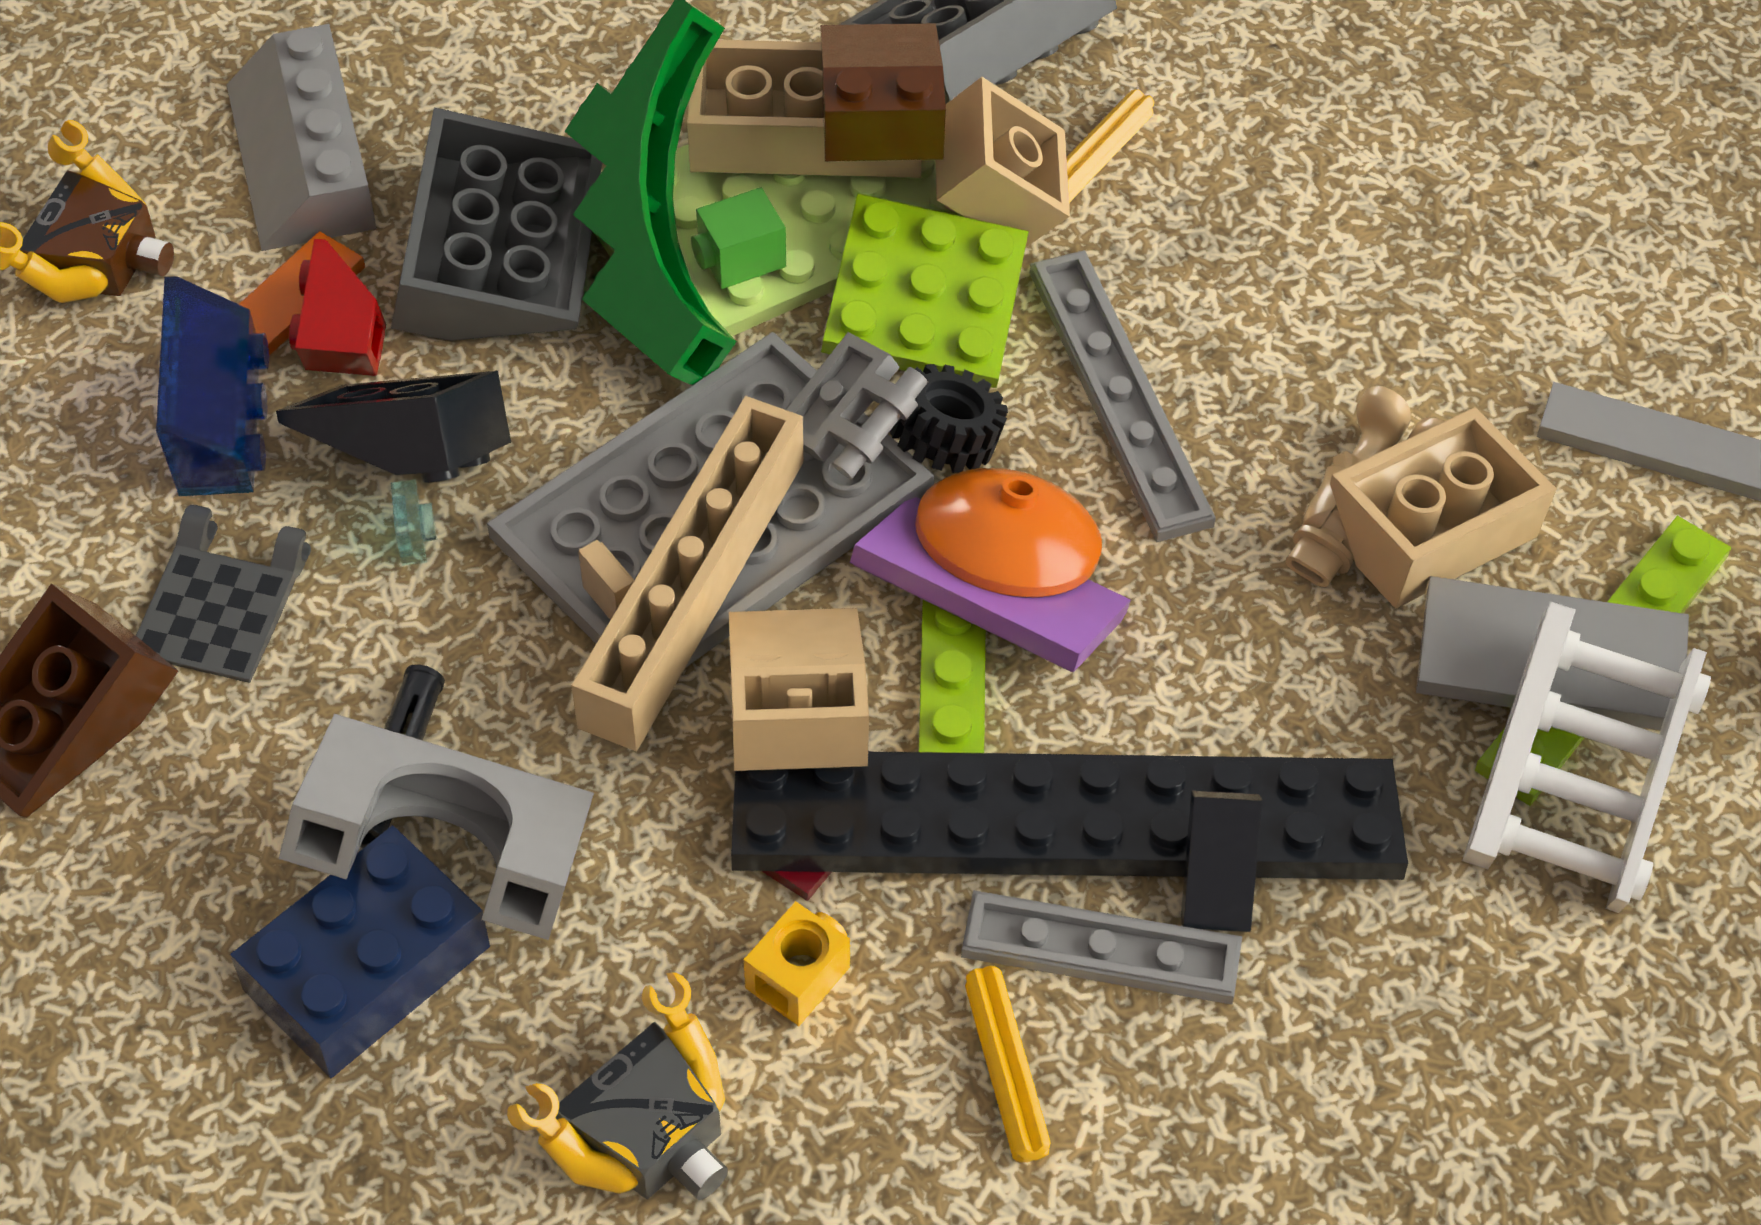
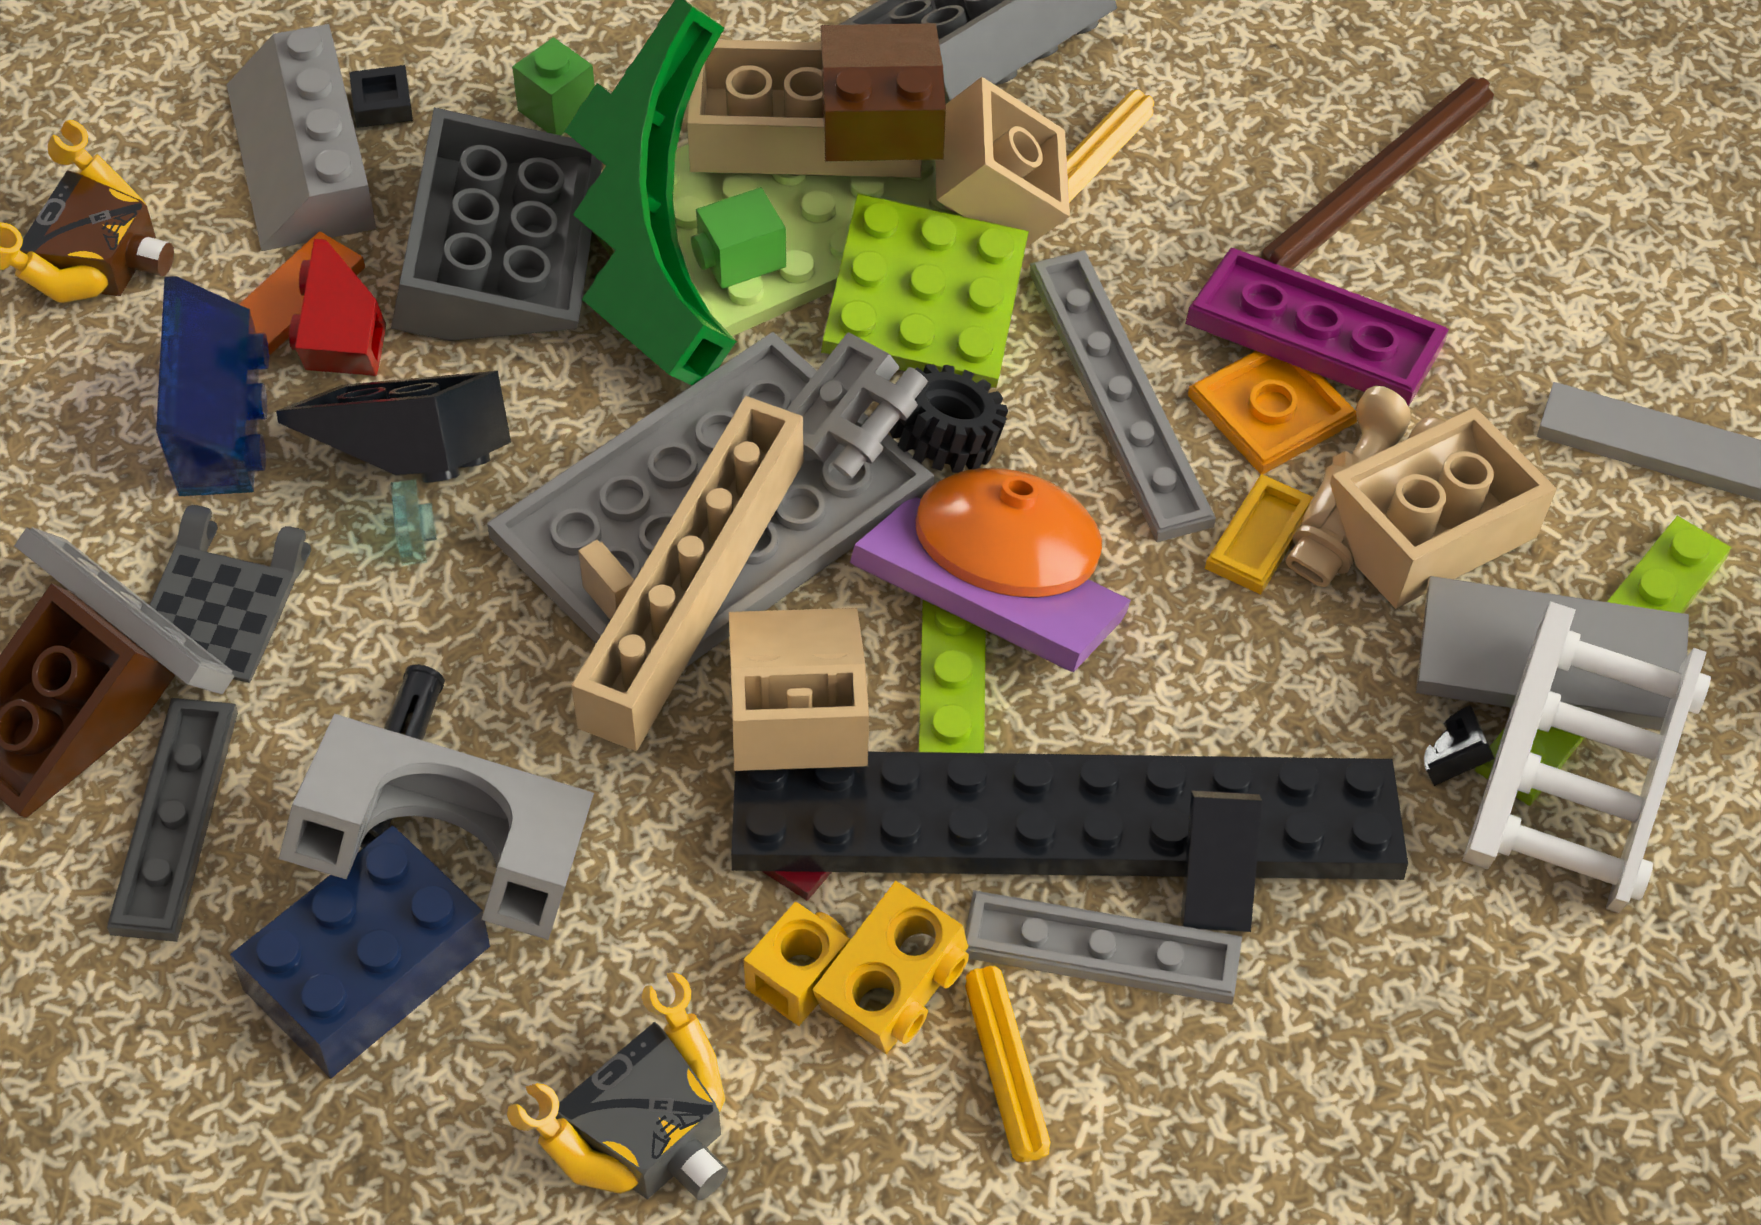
none -> light grey tile [14,527,235,695]
none -> dark grey tile [107,698,238,942]
none -> black plate [349,65,413,128]
none -> bright green brick [512,37,595,135]
none -> yellow brick [812,880,969,1054]
none -> magenta tile [1185,248,1449,406]
none -> light orange tile [1188,351,1357,475]
none -> yellow tile [1205,474,1313,595]
none -> reddish brown axle [1260,77,1494,270]
none -> black tile [1424,704,1495,786]

